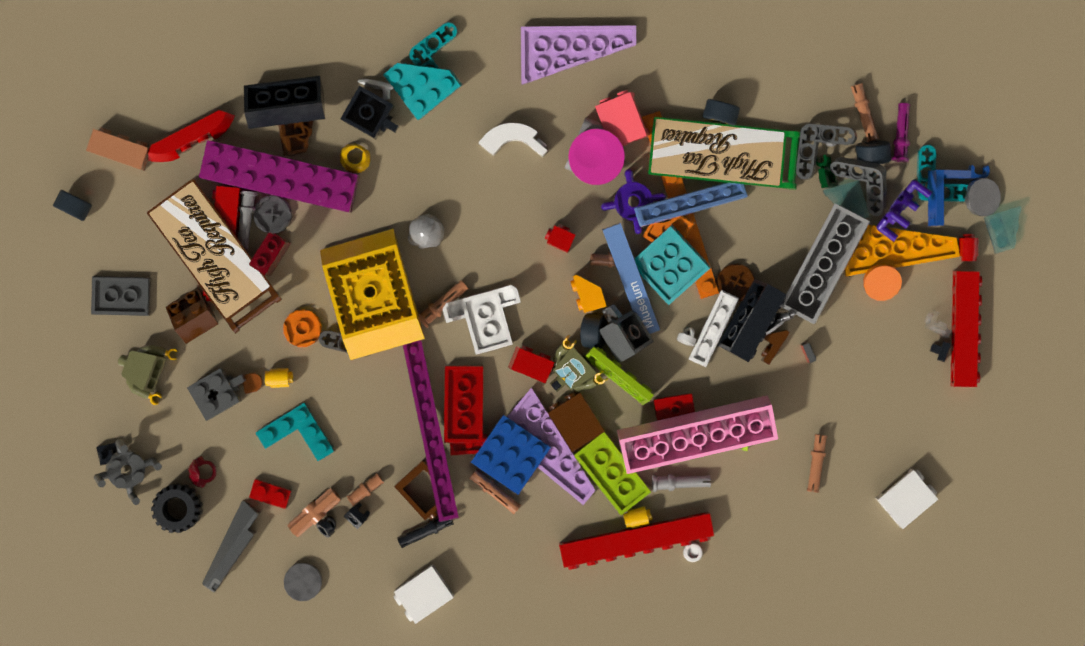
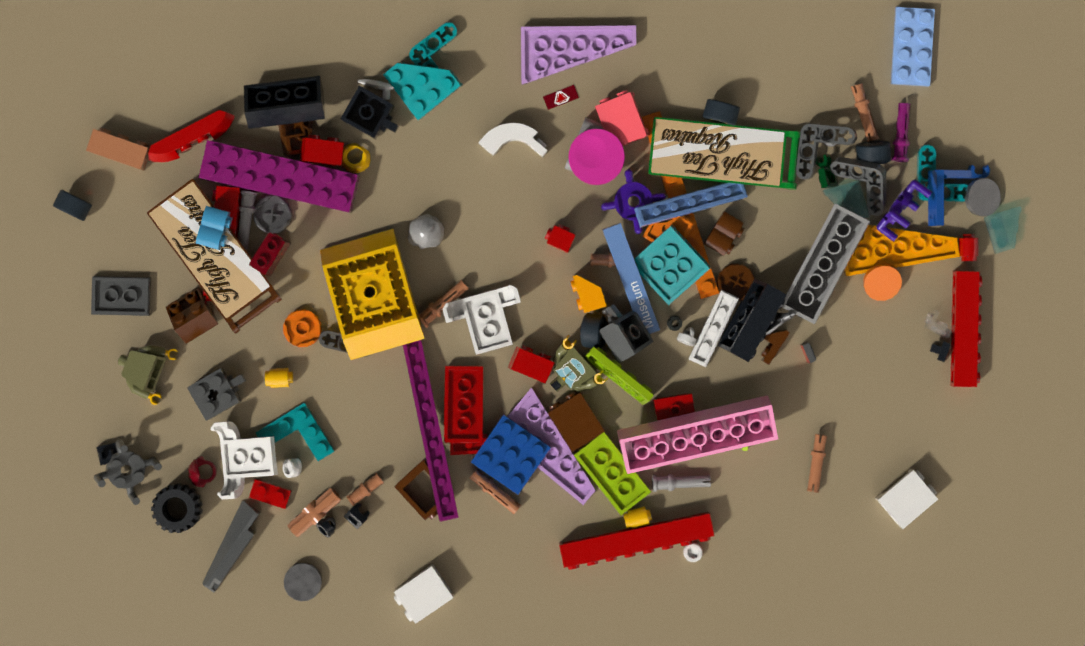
dark orange tile [243,373,263,394] -> none
black pin [397,519,454,548] -> none
none -> dark azure brick [196,206,233,250]
none -> white piece [211,422,278,500]
none -> white tile [282,458,302,478]
none -> red brick [300,135,344,166]
none -> dark red sticker [543,85,579,110]
none -> pearl dark grey pin [667,316,682,331]
none -> reddish brown brick [704,211,745,256]
none -> light blue plate [891,7,935,87]

